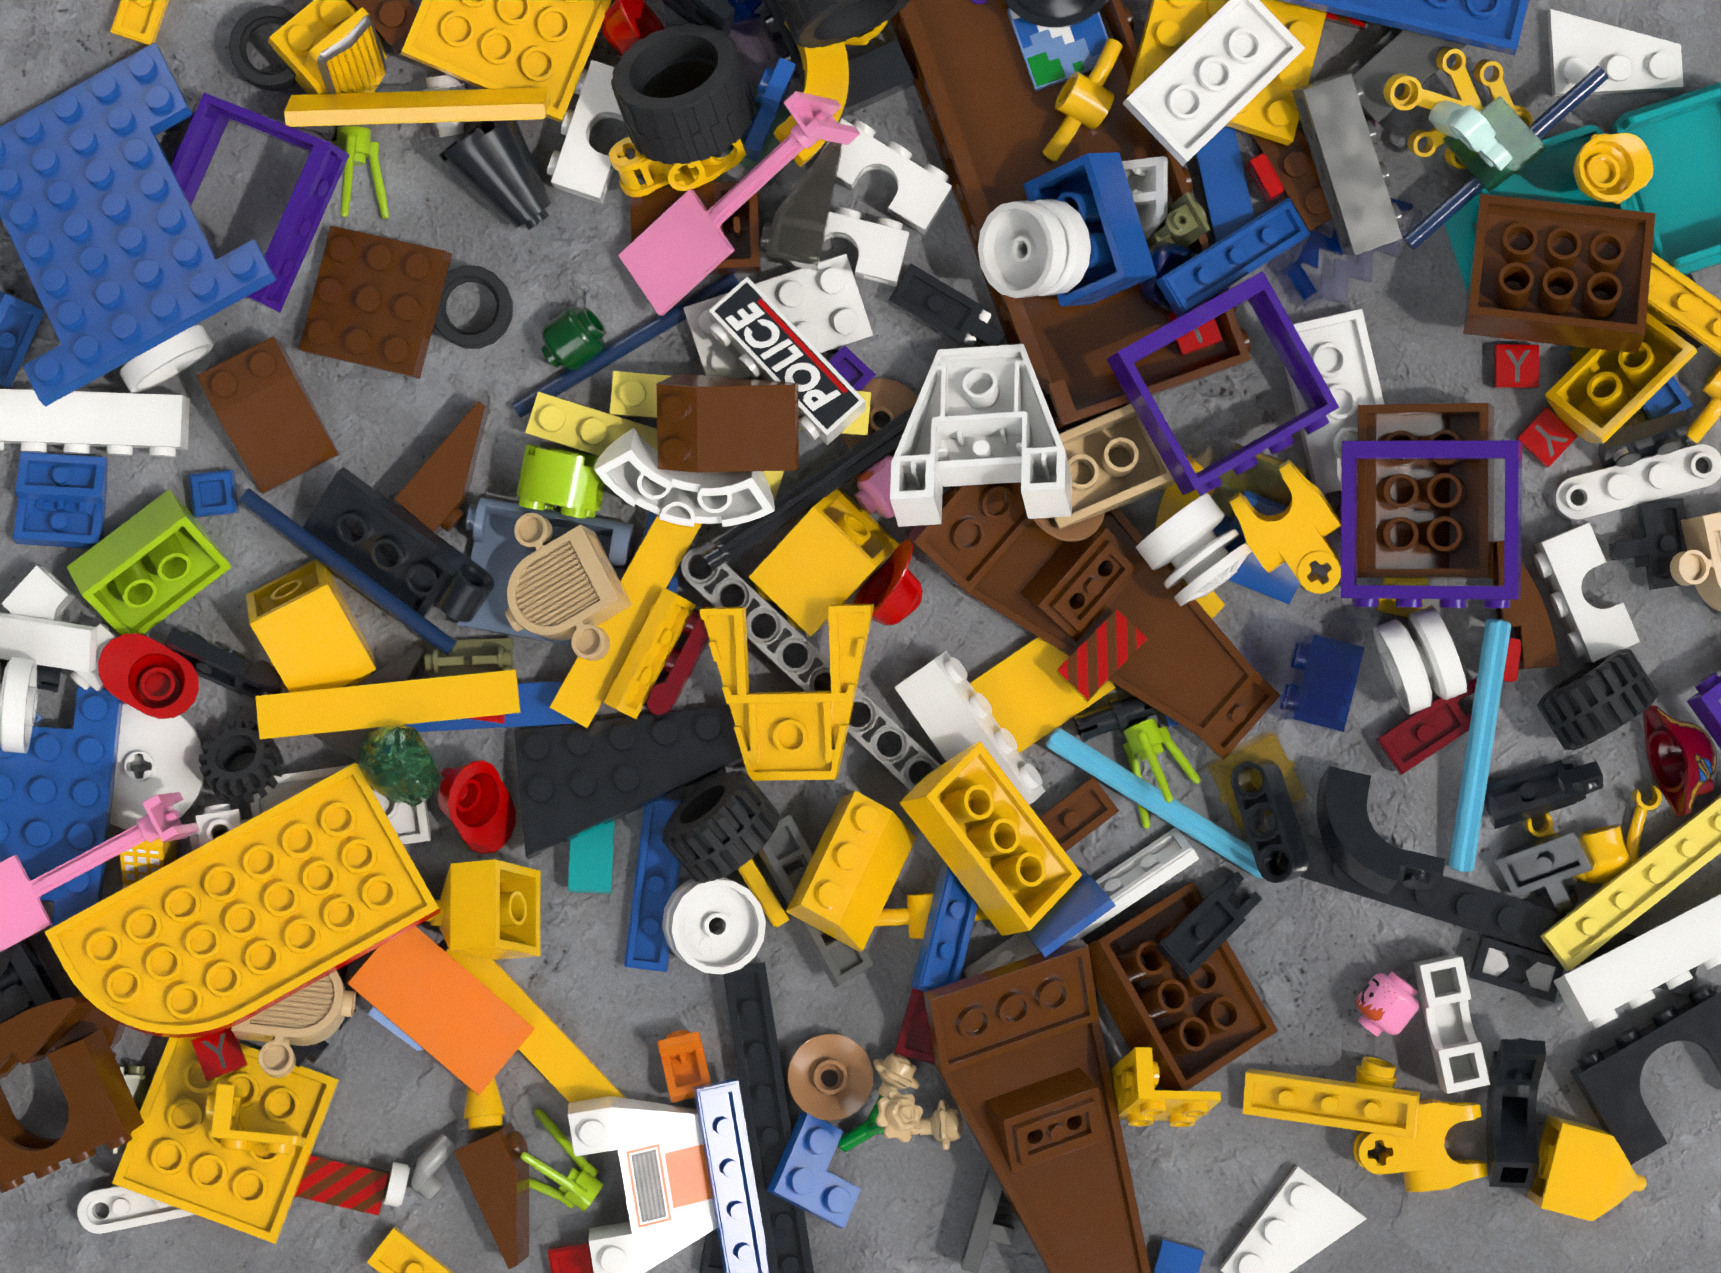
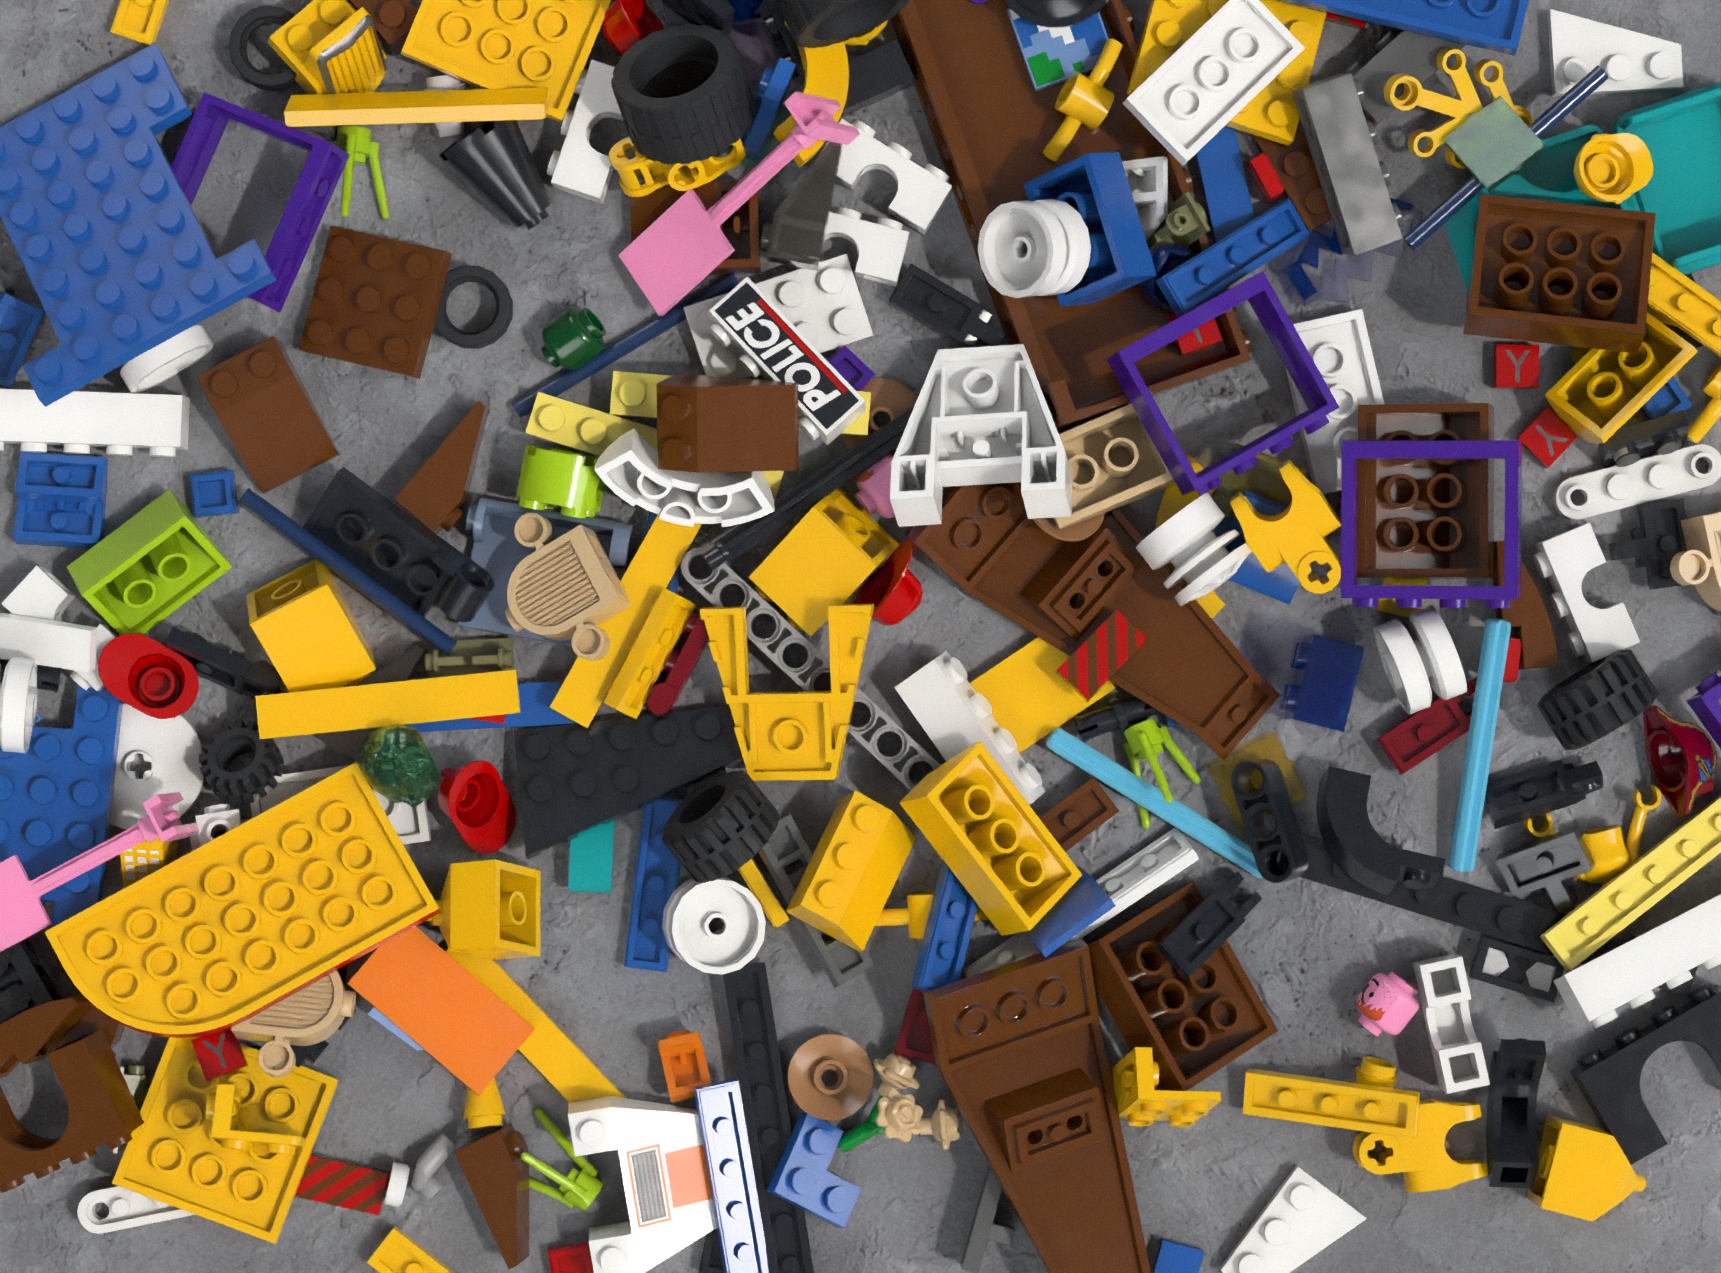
light aqua bar [1428,100,1513,171] -> none

